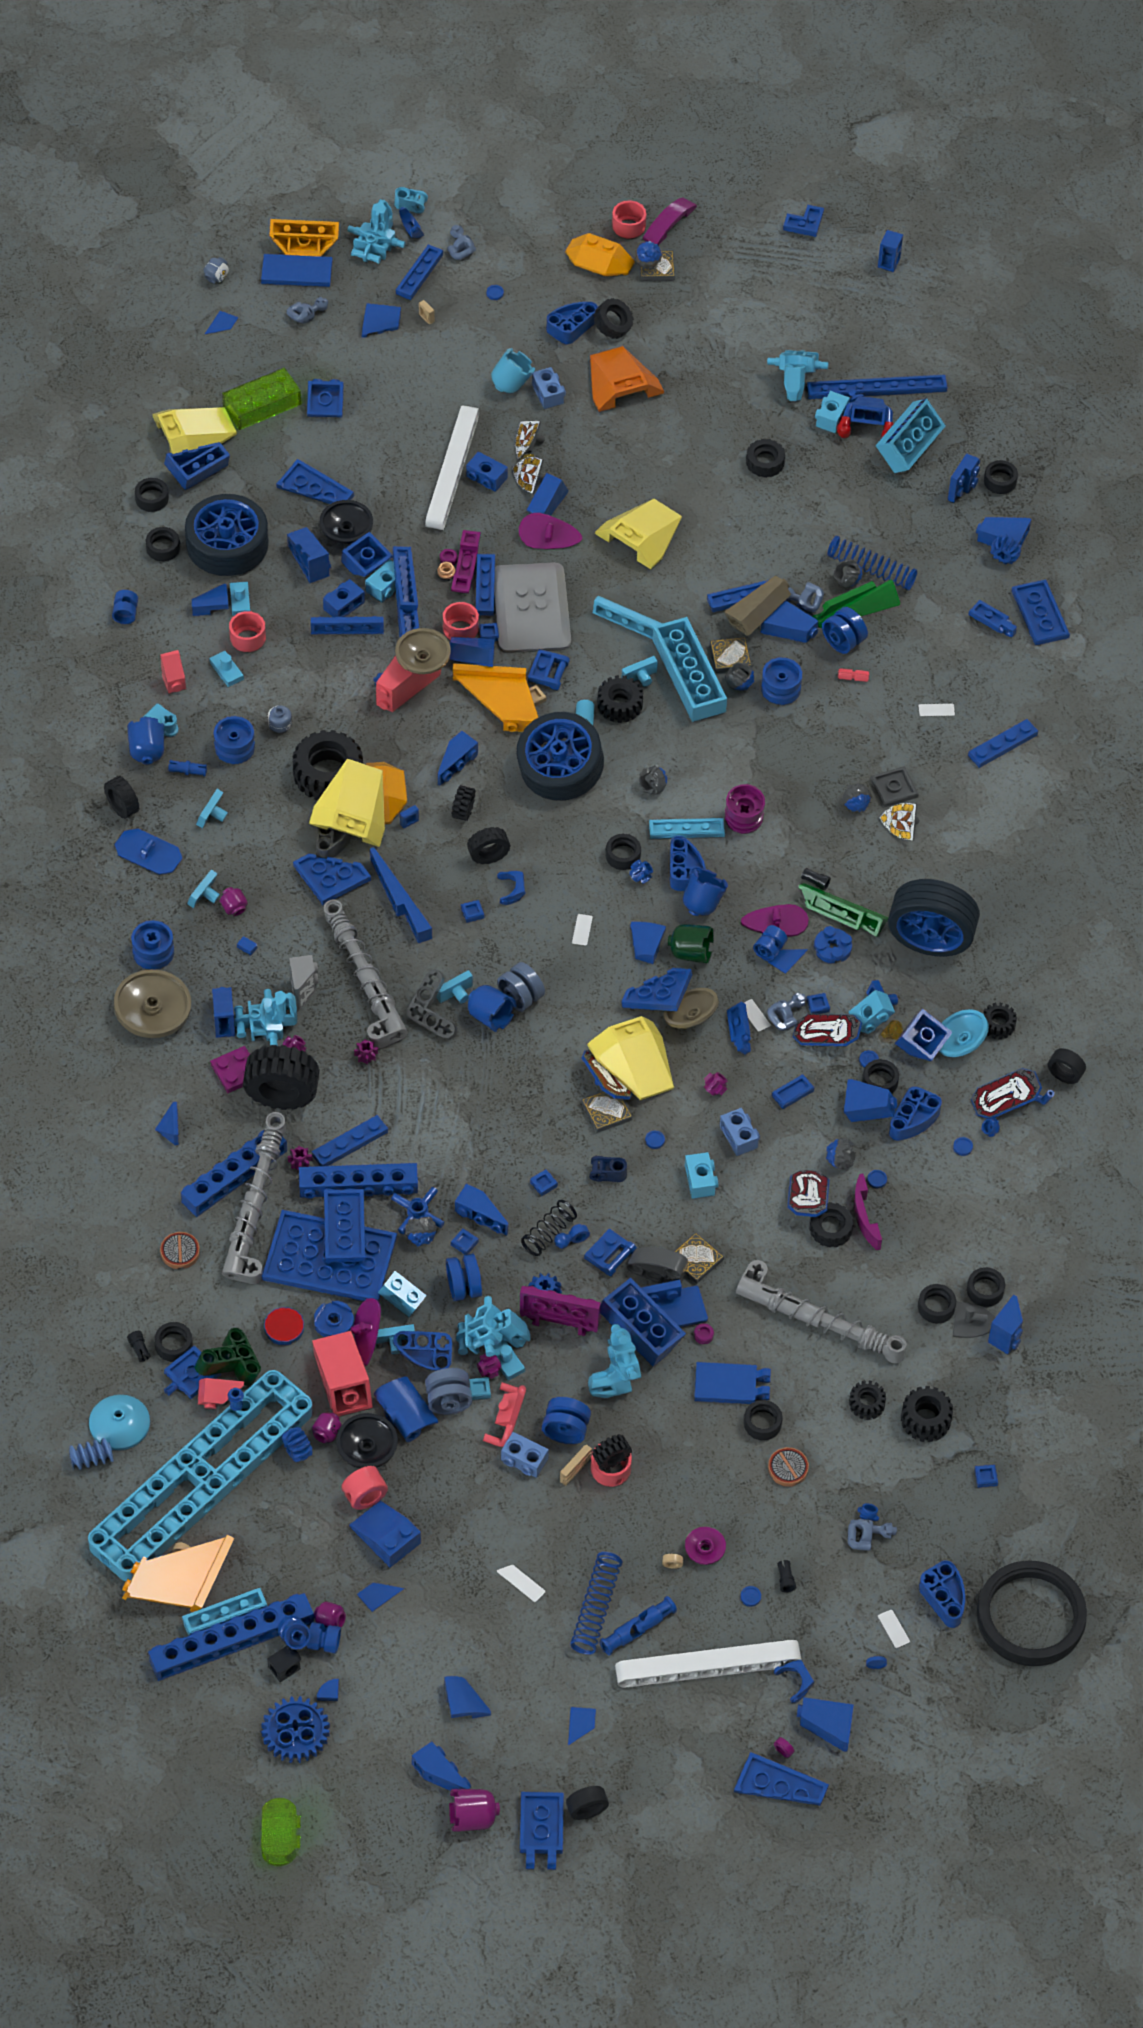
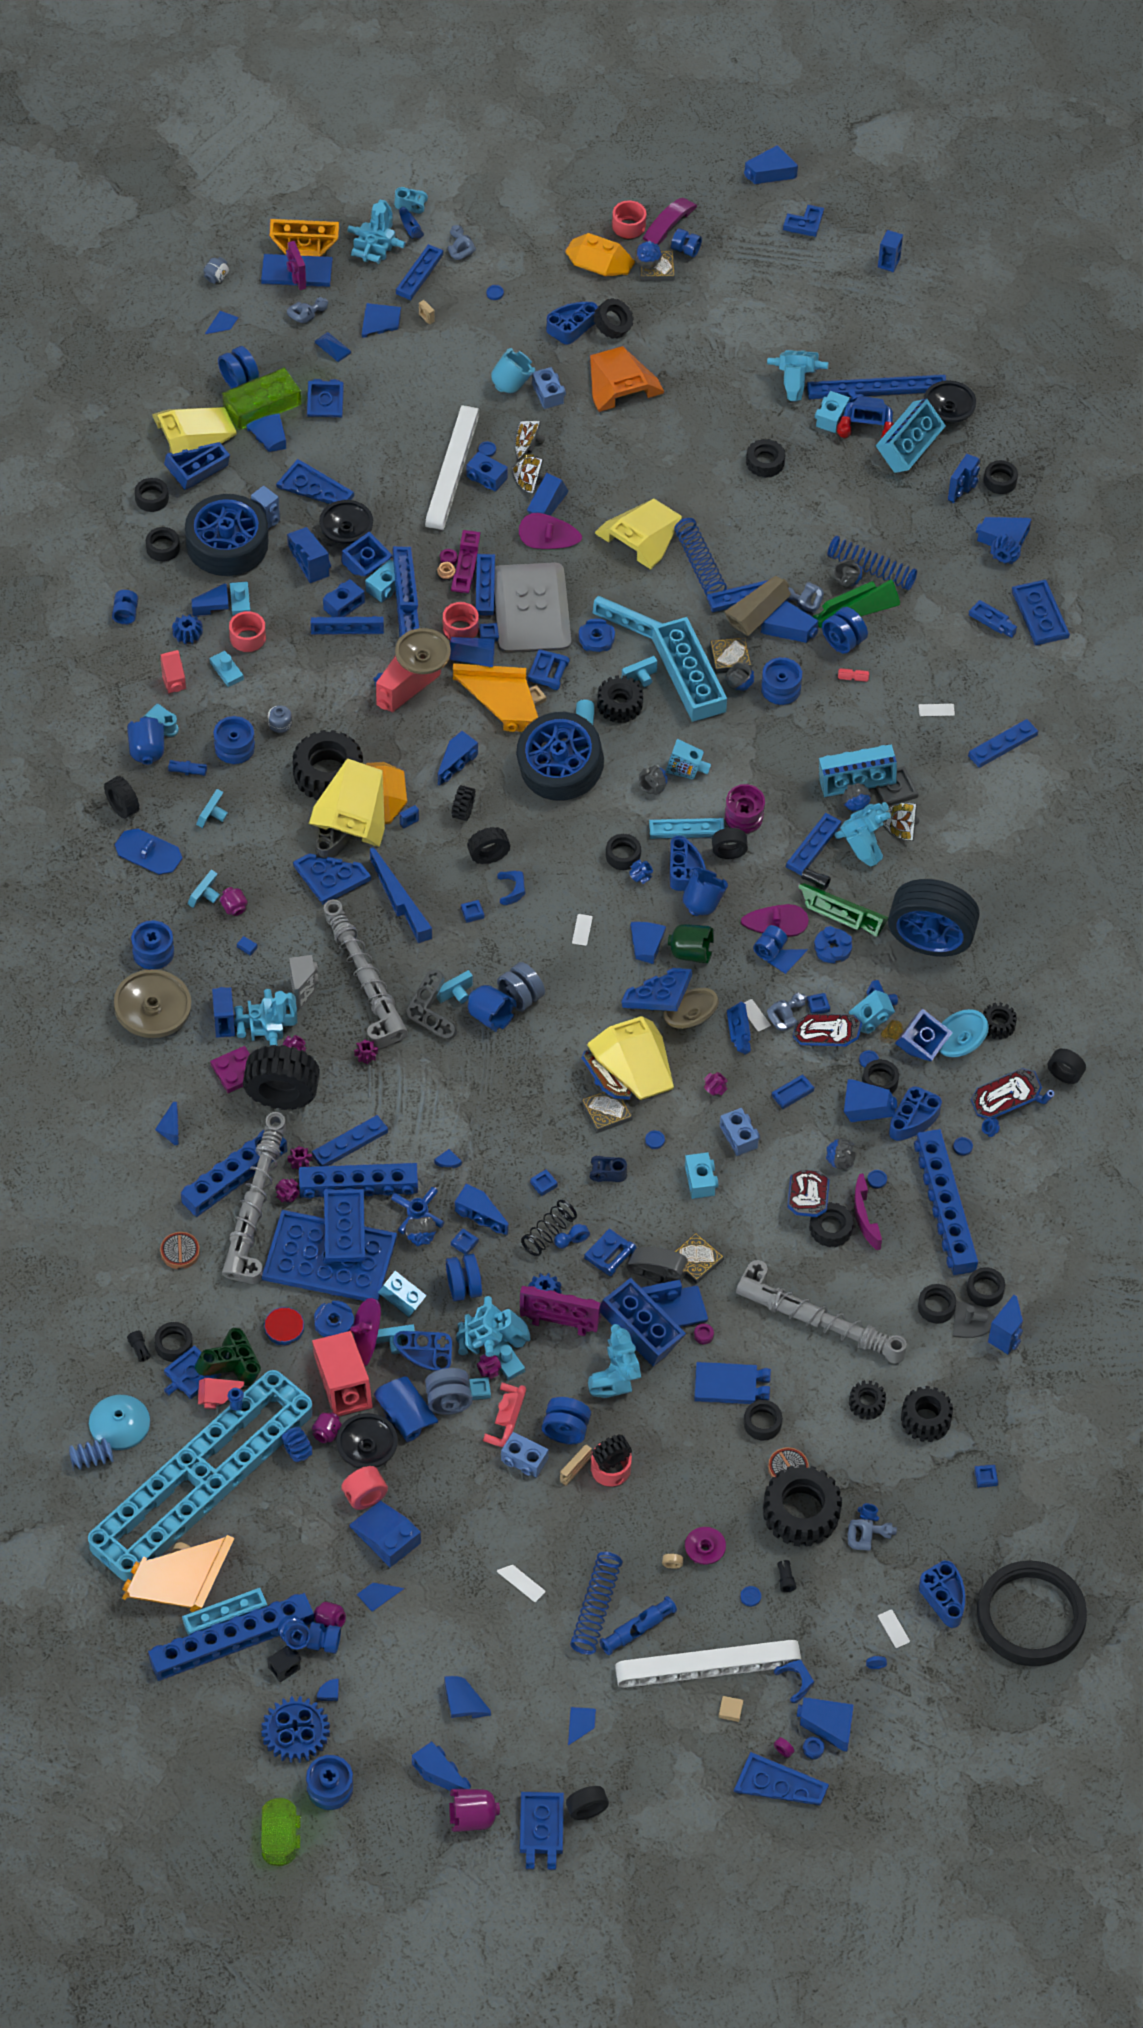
none -> blue gear [172,614,203,644]
none -> blue wheel [218,346,259,391]
none -> blue slope [246,413,286,452]
none -> medium blue brick [251,486,280,529]
none -> magenta gear [275,1178,300,1202]
none -> magenta plate [286,241,306,290]
none -> blue wheel [306,1755,353,1810]
none -> blue slope [315,332,351,362]
none -> blue tile [434,1149,462,1168]
none -> blue piece [478,441,496,457]
none -> blue plate [579,619,615,652]
none -> medium azure torso [665,739,711,779]
none -> blue wheel [671,228,702,257]
none -> blue piece [674,518,727,597]
none -> black tyre [712,828,748,859]
none -> tan tile [719,1696,743,1722]
none -> blue slope [744,145,798,184]
none -> black tyre [763,1464,842,1547]
none -> blue plate [786,813,842,876]
none -> blue tile [803,1737,824,1759]
none -> medium azure brick [819,744,897,797]
none -> medium azure piece [835,802,891,867]
none -> blue brick [914,1129,978,1275]
none -> black dish [924,380,976,423]

